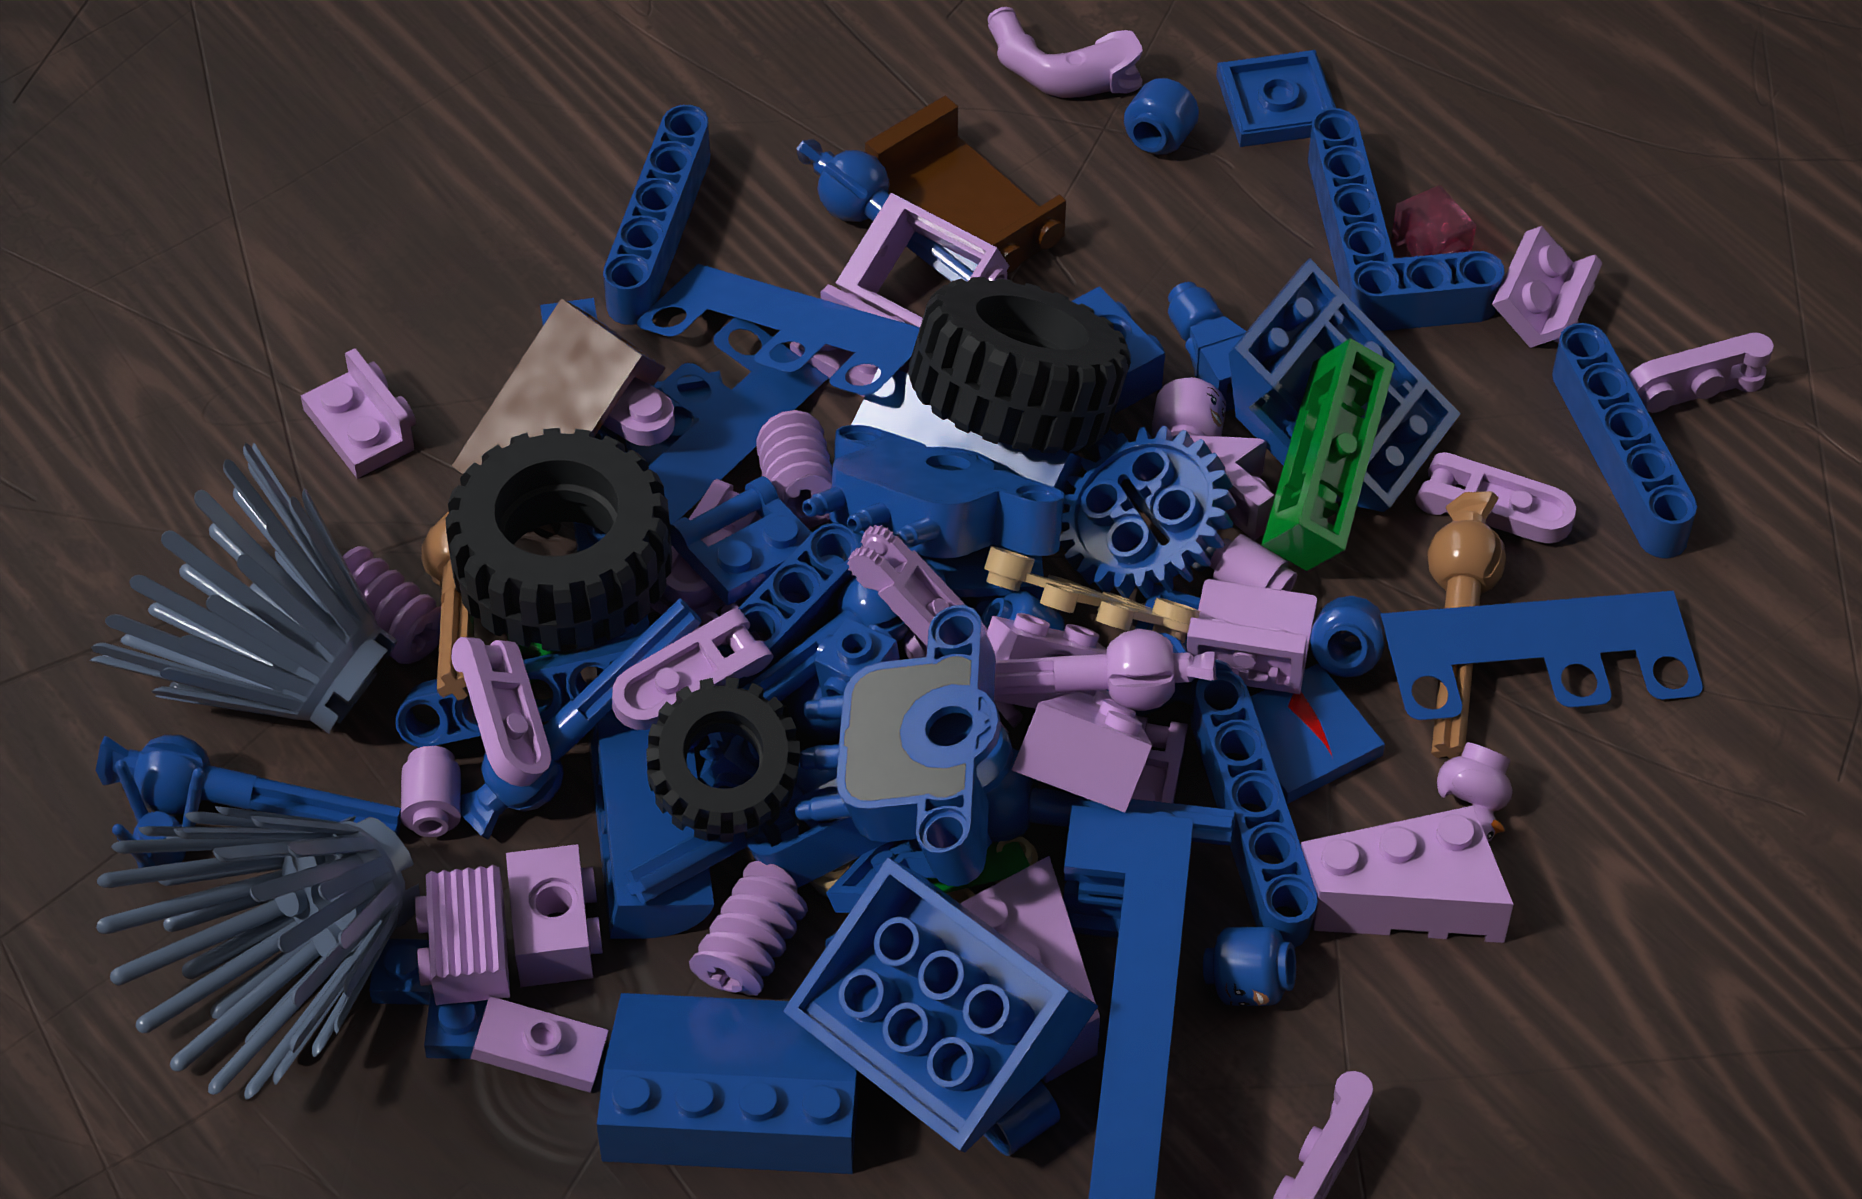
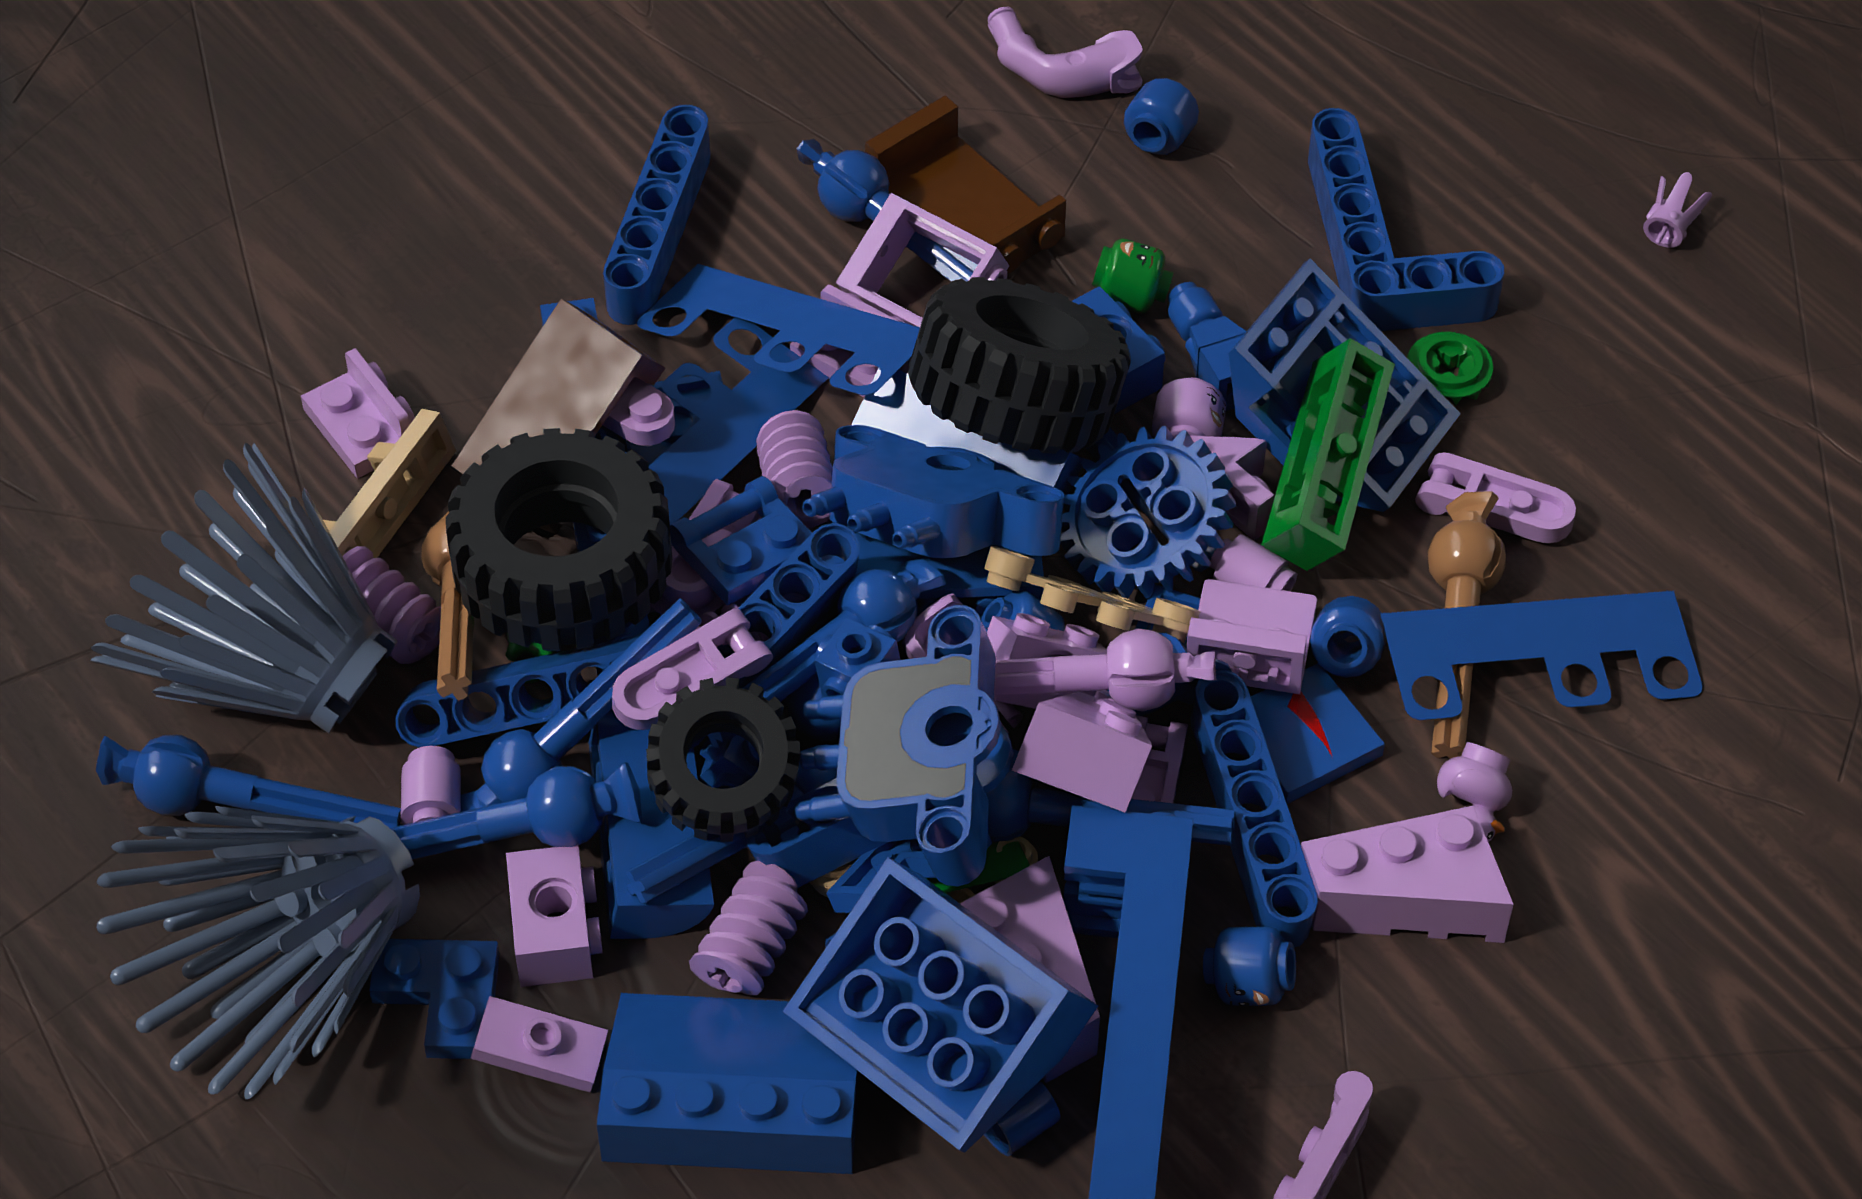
blue plant [112,760,205,868] -> none
lavender brick [415,865,510,1005] -> none
lavender plate [451,637,551,787] -> none
lavender hinge [847,524,988,646] -> none
blue tile [1216,50,1336,147] -> none
clear pink brick [1391,185,1476,257] -> none
lavender bracket [1492,226,1602,348] -> none
blue beam [1552,323,1697,559] -> none
lavender plate [1628,333,1774,413] -> none
none -> tan hinge [323,409,456,558]
none -> blue piece [390,762,642,859]
none -> green head [1092,238,1174,314]
none -> green gear [1407,332,1493,406]
none -> lavender piece [1643,172,1712,248]

